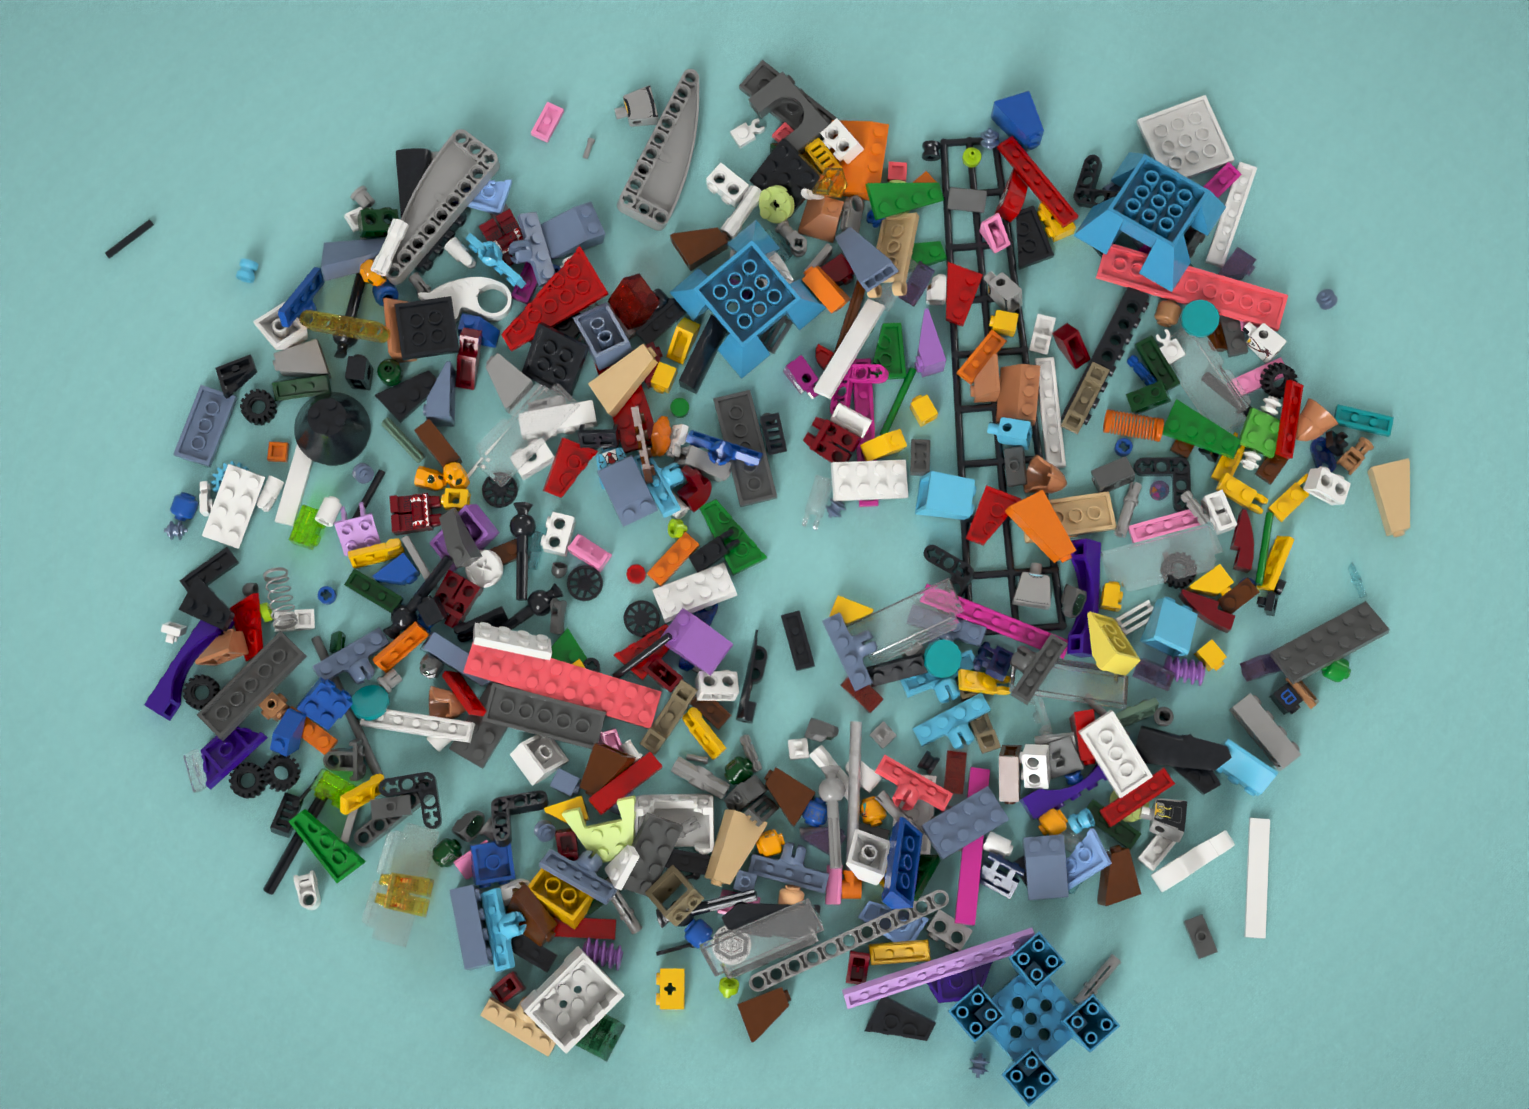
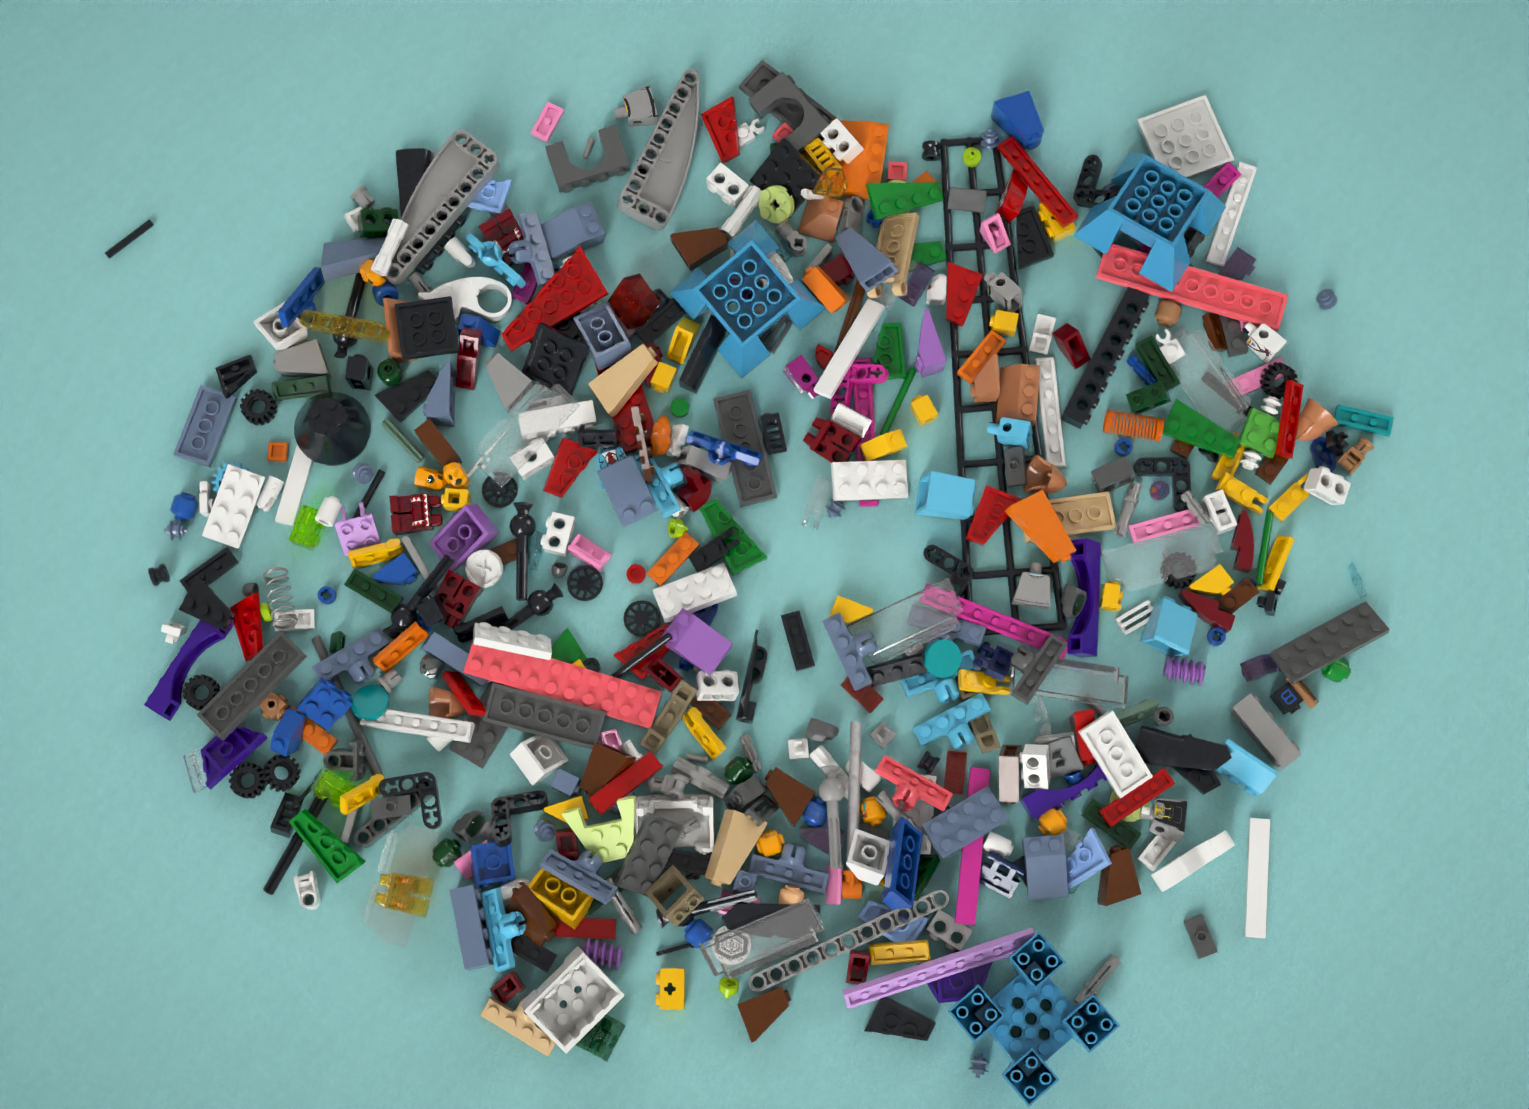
nougat slope [195,629,249,666] -> none
medium azure wheel [235,259,259,283] -> none
dark grey slope [439,507,482,568] -> none
dark grey bar [550,598,567,634] -> none
white wing [604,845,640,890] -> none
dark grey plate [910,439,930,476] -> none
dark tan slope [1061,362,1110,435] -> none
medium azure wheel [1068,808,1095,834] -> none
light yellow slope [1087,612,1141,676] -> none
clear purple slope [1132,658,1176,691] -> none
teal tile [1181,299,1220,338] -> none
yellow brick [1194,639,1227,672] -> none
tan slope [1367,458,1410,537] -> none
none -> black wheel [148,563,170,586]
none -> dark grey arch [545,125,630,193]
none -> light grey connector [648,774,689,799]
none -> red wing [701,96,740,164]
none -> blue bush [1207,627,1226,646]

